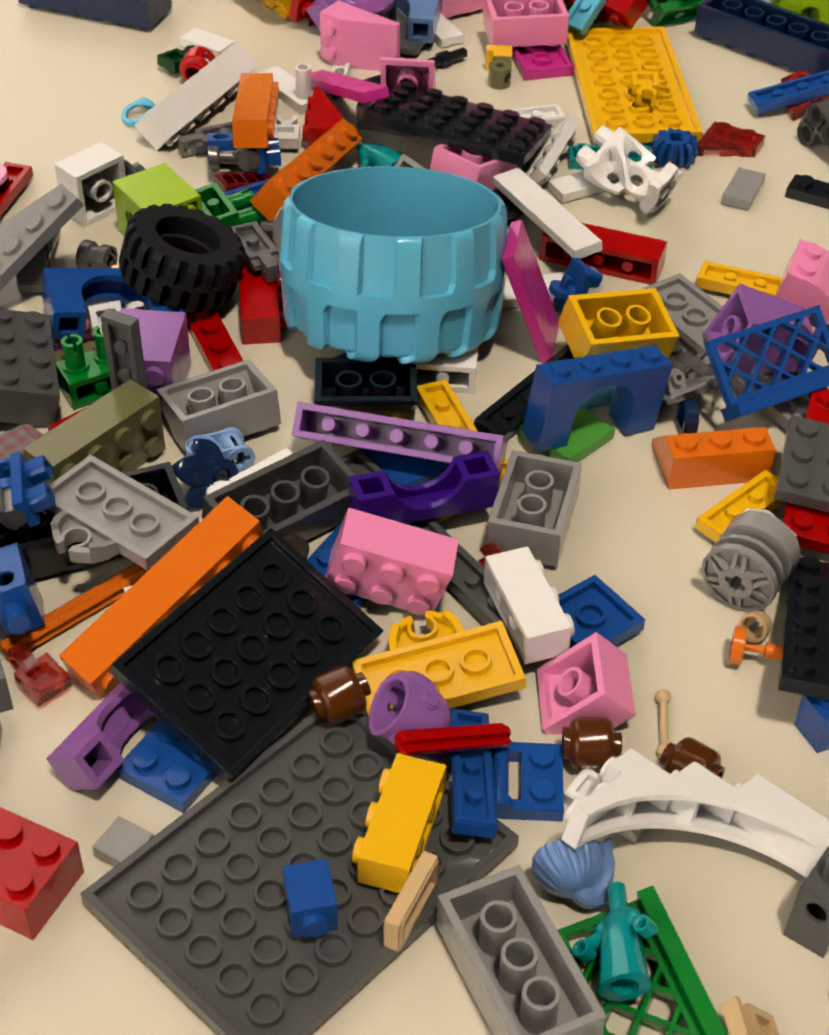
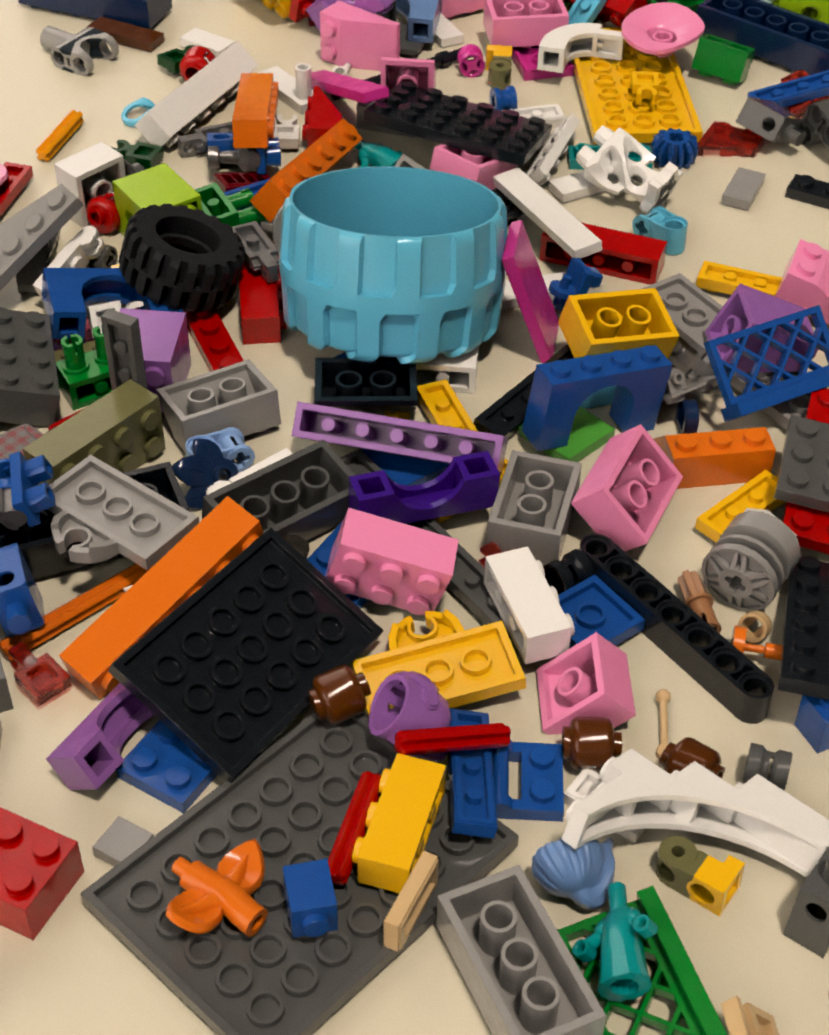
none -> white hinge [33,225,105,301]
none -> light orange axle [36,110,84,162]
none -> light grey connector [40,26,119,76]
none -> red head [86,192,120,234]
none -> reddish brown tile [87,16,164,52]
none -> dark green plate [111,140,164,169]
none -> orange plant [166,838,268,937]
none -> red axle [328,771,381,886]
none -> dark pink wheel [457,44,485,78]
none -> blue wheel [490,86,518,110]
none -> white arch [537,23,625,73]
none -> black wheel [543,549,595,595]
none -> bright pink brick [571,424,683,552]
none -> black beam [579,534,774,724]
none -> bright pink hat [621,2,705,57]
none -> medium azure piece [632,206,688,255]
none -> leg [656,836,745,917]
none -> medium nougat axle [677,570,721,633]
none -> green brick [691,33,755,85]
none -> dark grey torso [736,97,806,146]
none -> dark grey wheel [742,742,793,791]

